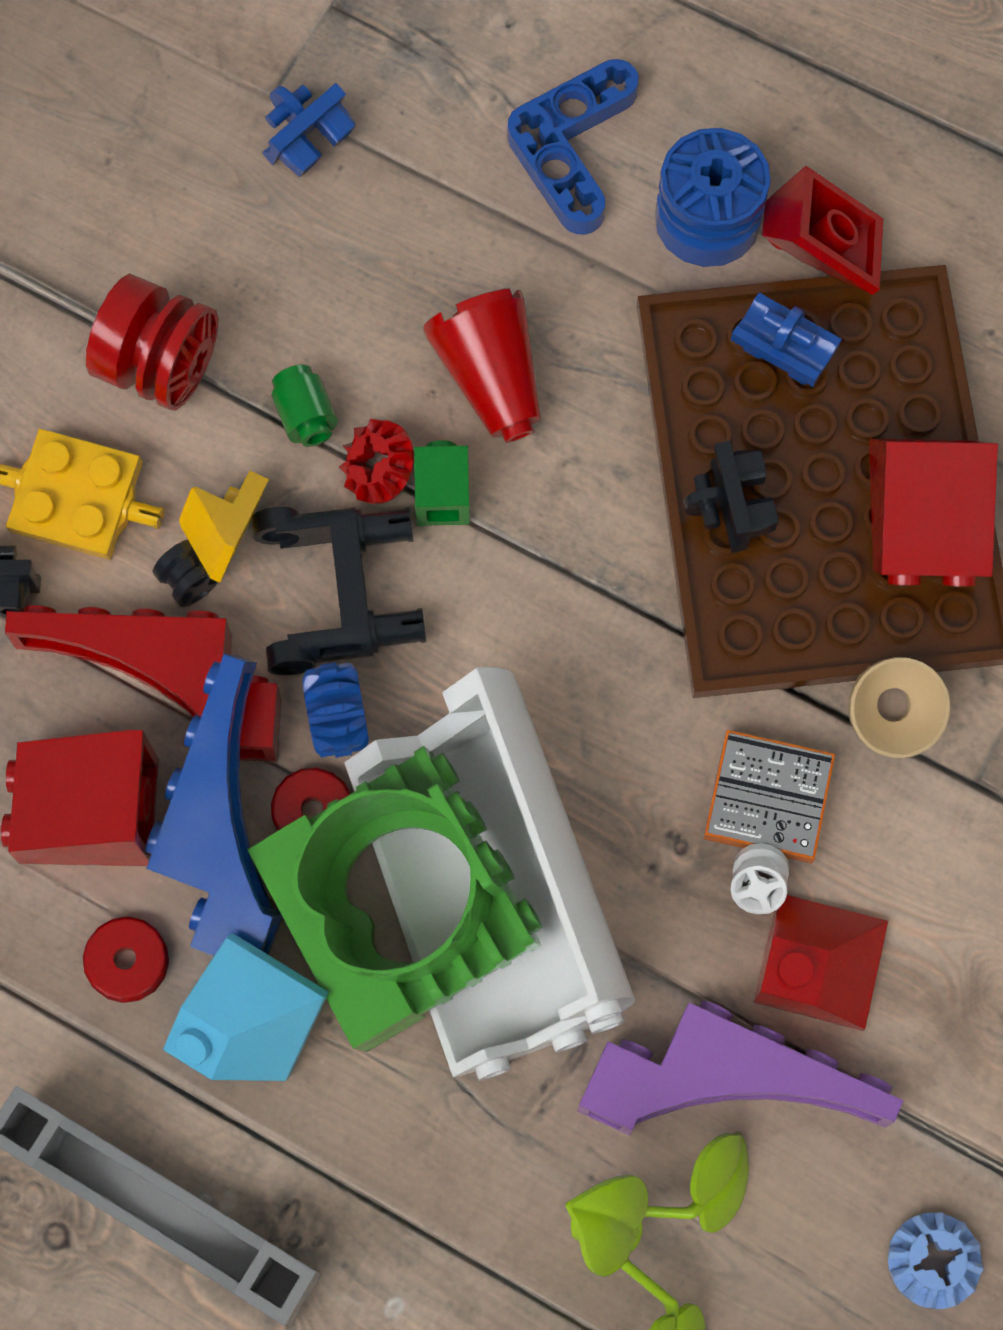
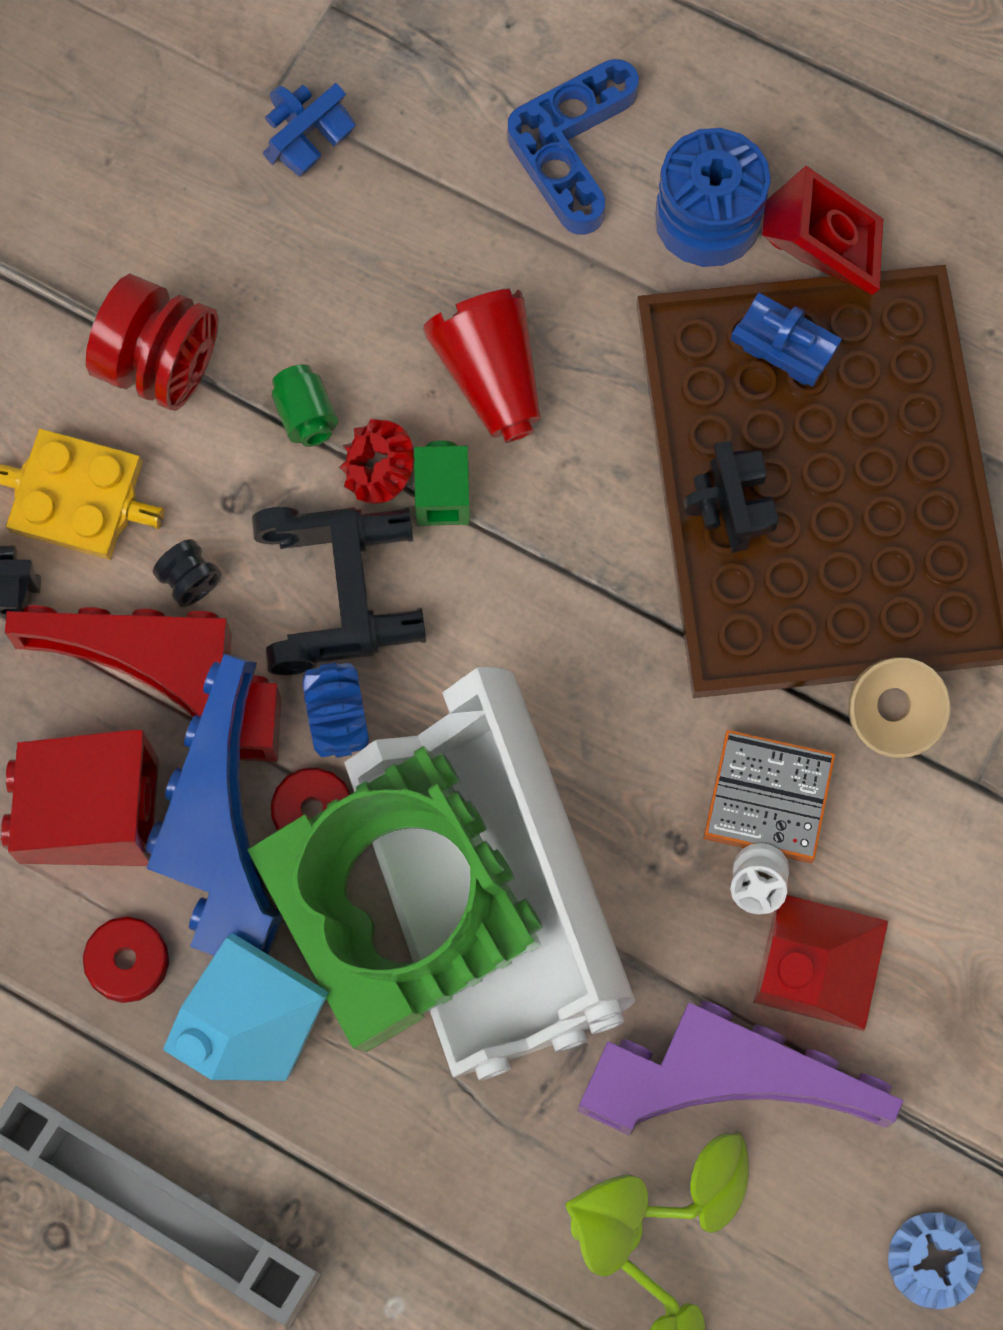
yellow slope [179,470,269,583] -> none
red slope [869,438,998,586] -> none

